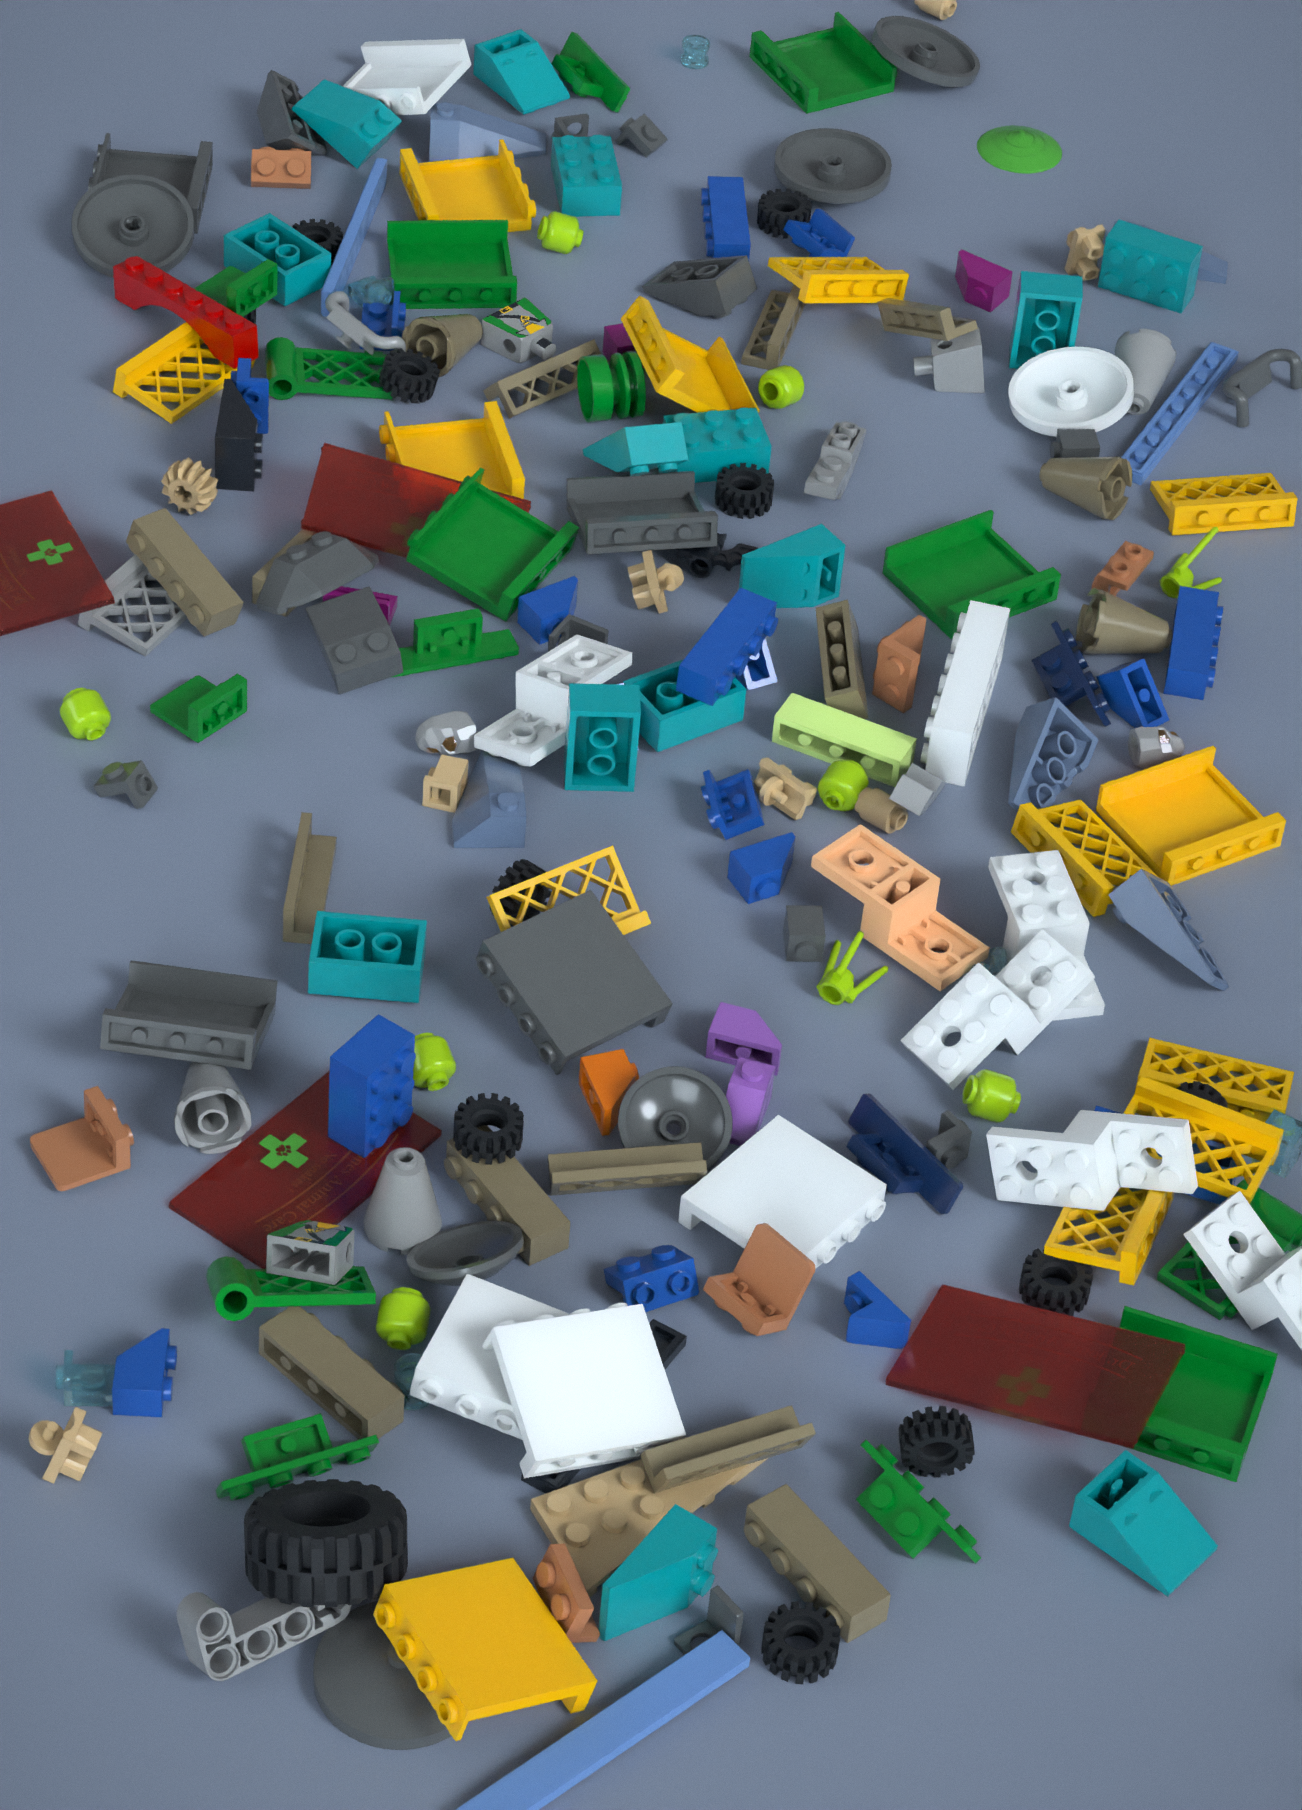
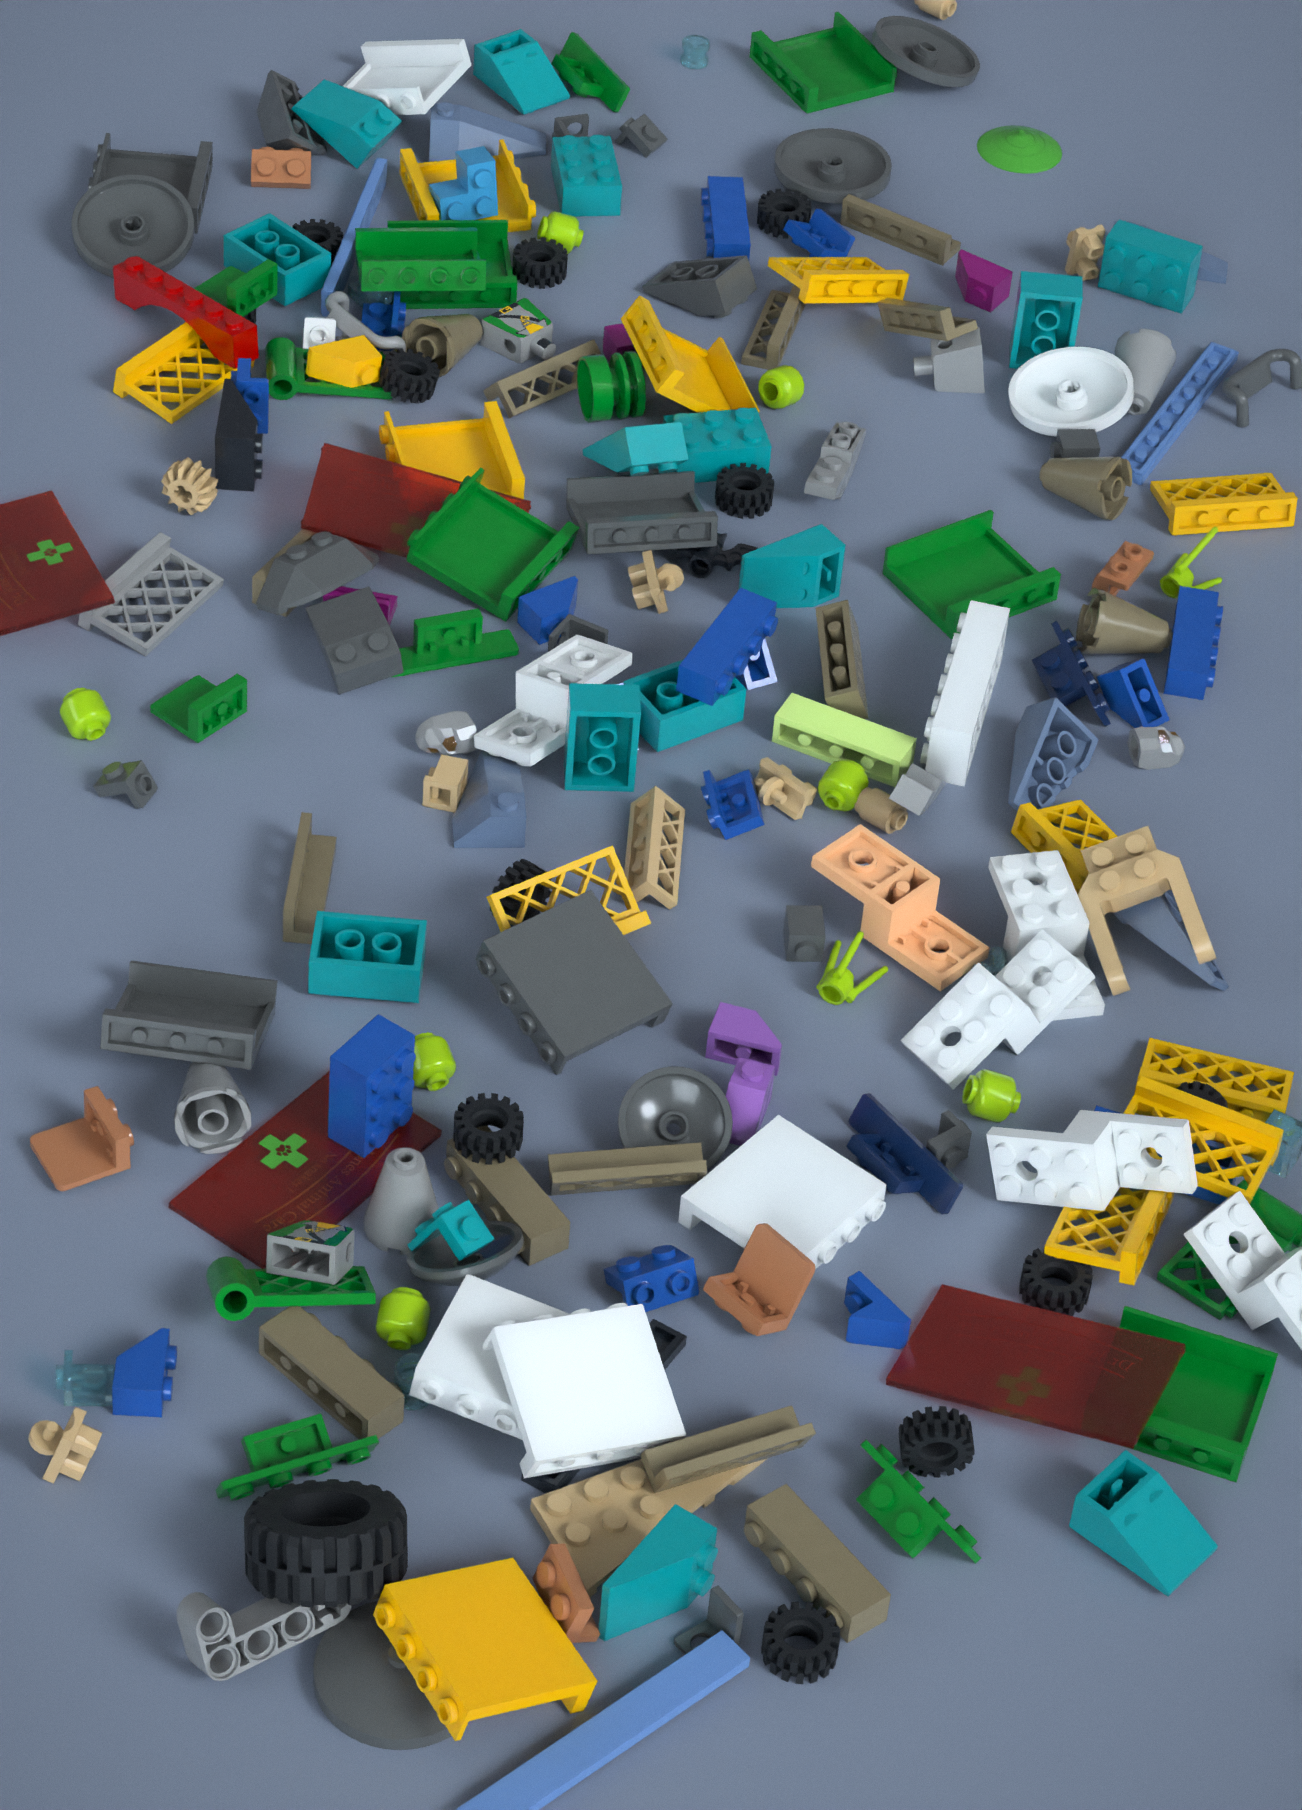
dark tan brick [126,508,244,637] -> none
orange slope [578,1049,639,1136] -> none
blue slope [727,832,796,904] -> none
nougat bracket [872,615,926,713] -> none
yellow panel [1096,746,1286,886] -> none
none -> white bracket [302,317,336,349]
none -> yellow slope [306,335,382,388]
none -> green panel [355,227,486,291]
none -> teal bracket [407,1199,494,1261]
none -> dark azure brick [429,146,498,220]
none -> black tyre [512,237,568,289]
none -> tan fence [621,786,685,910]
none -> dark tan fence [840,194,961,266]
none -> tan plate [1078,826,1217,996]

